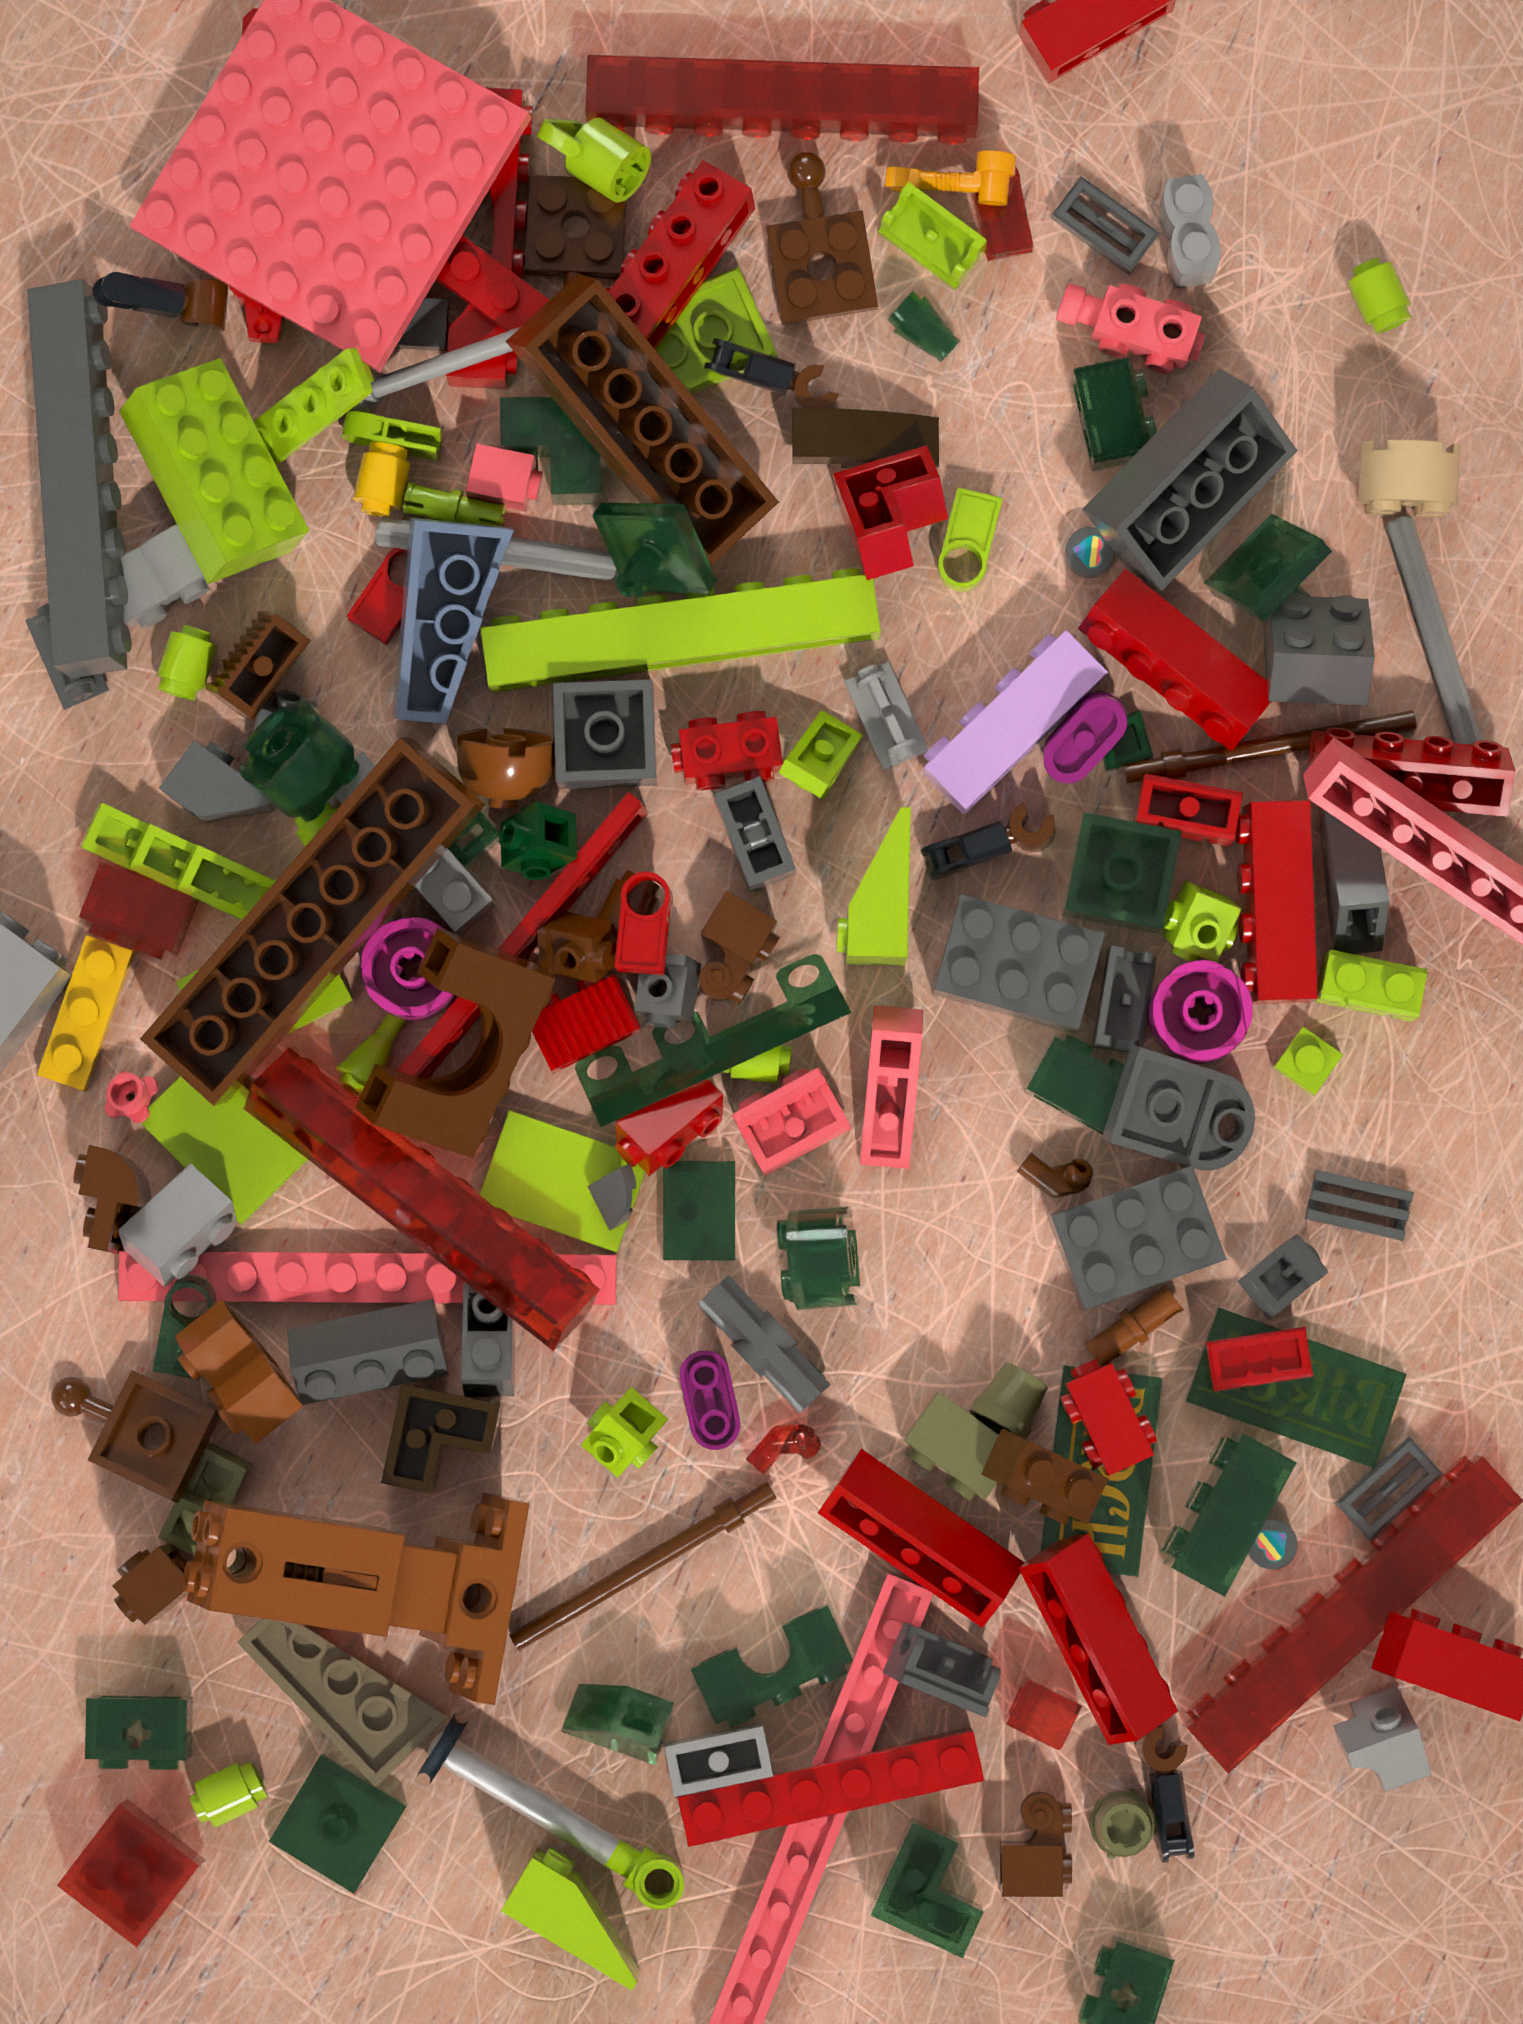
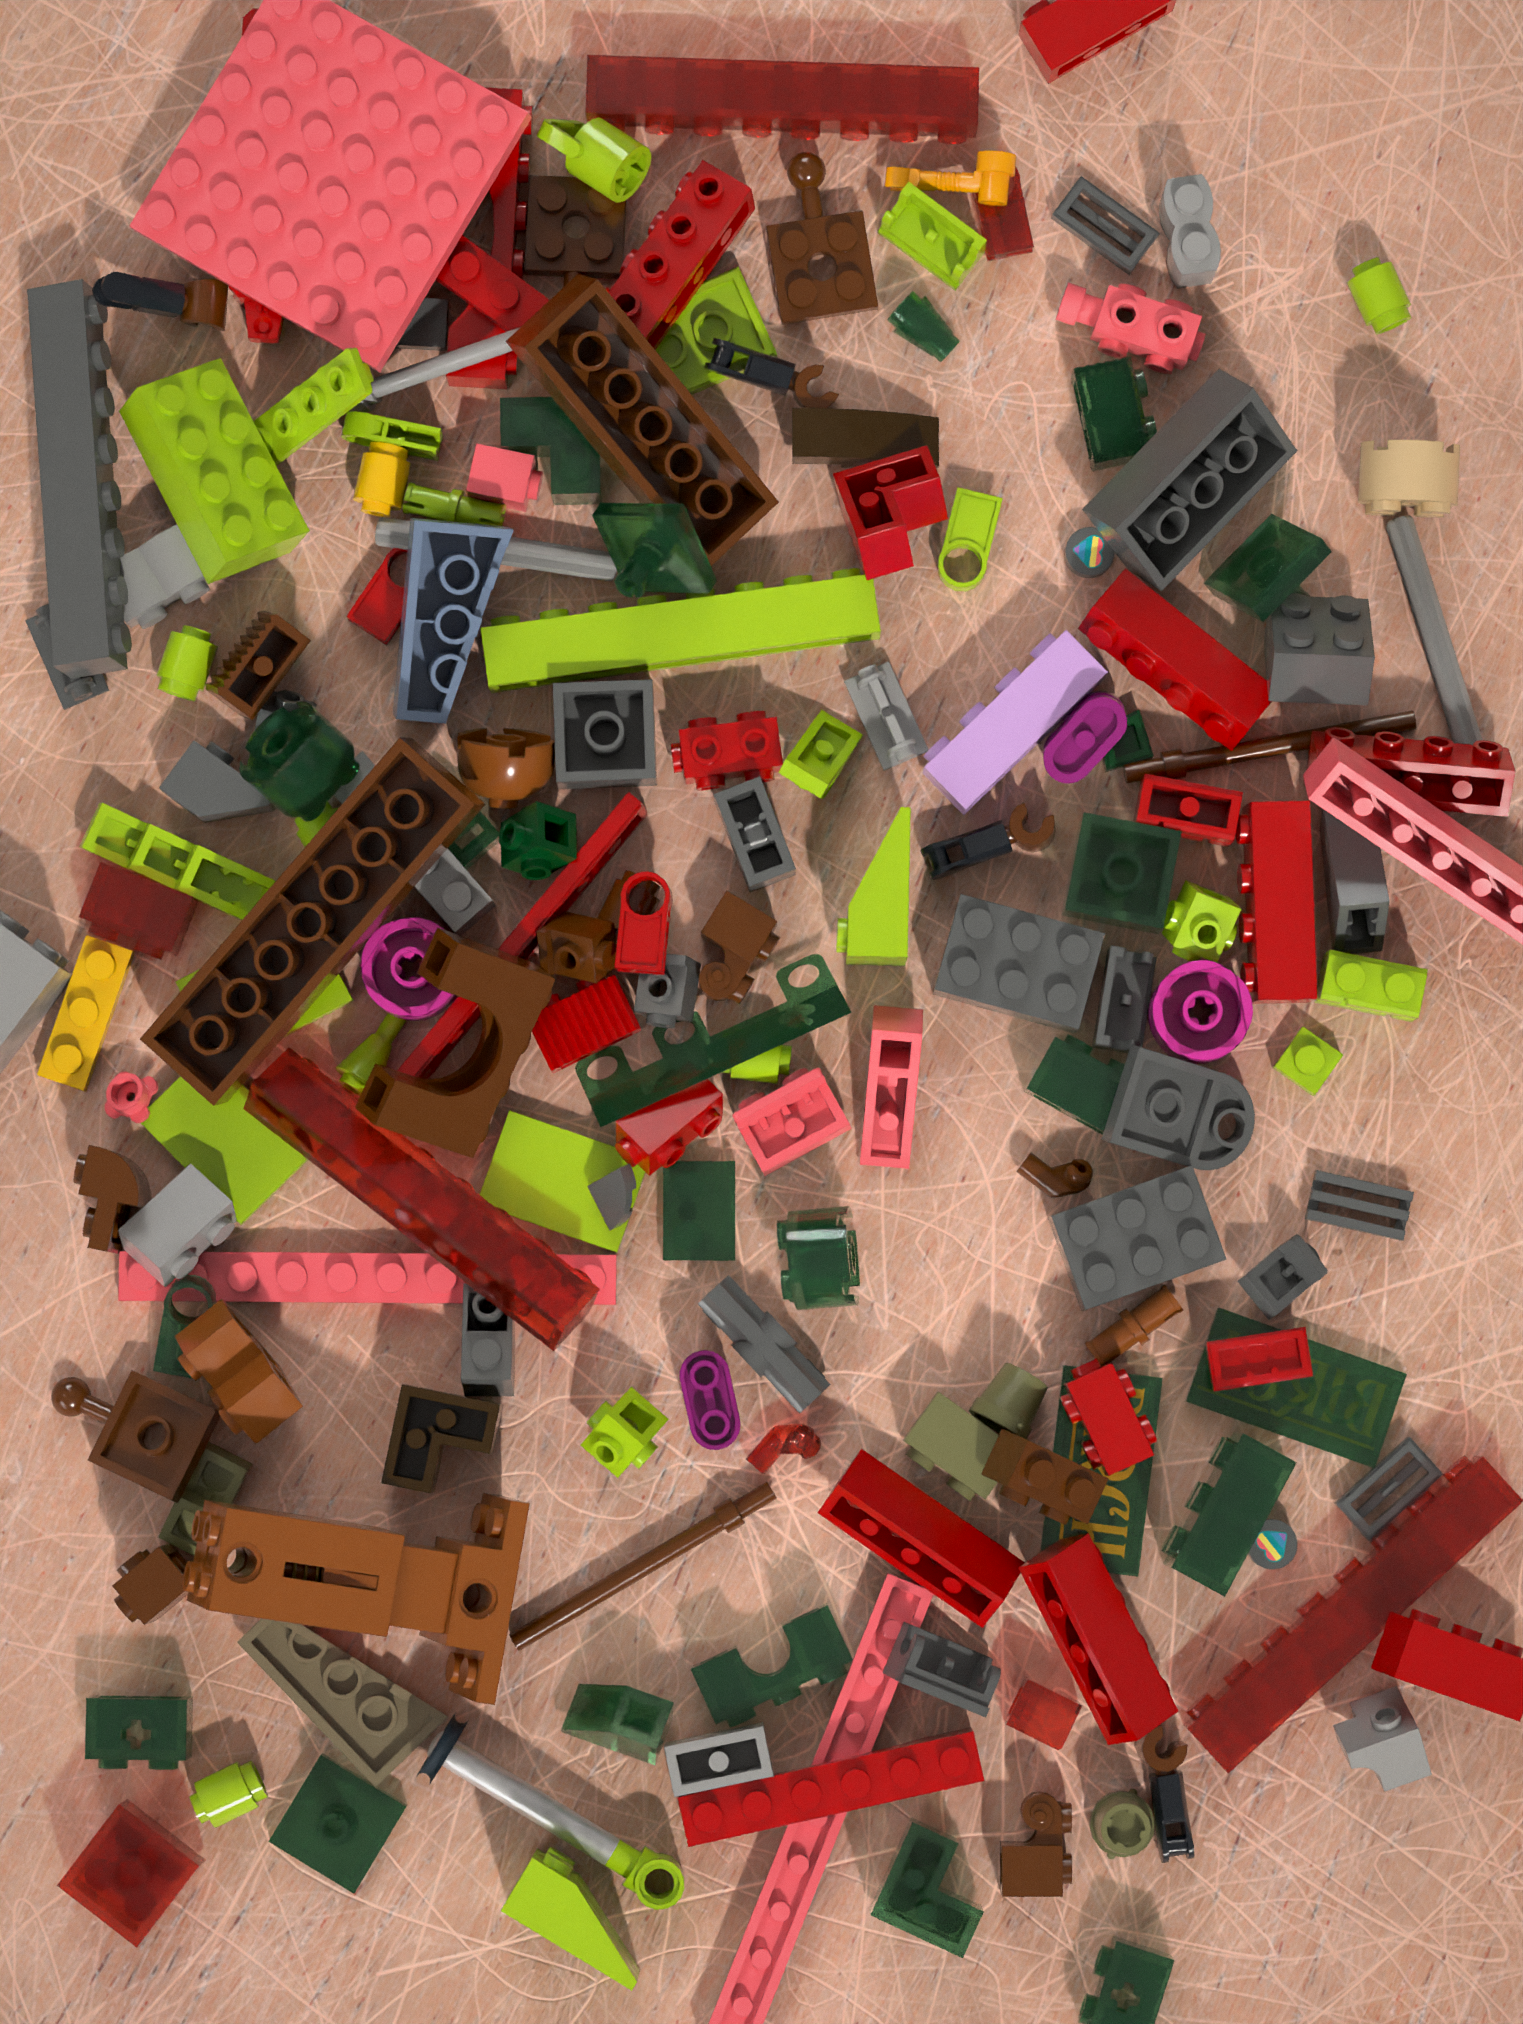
dark grey brick [287,1299,448,1405] -> none

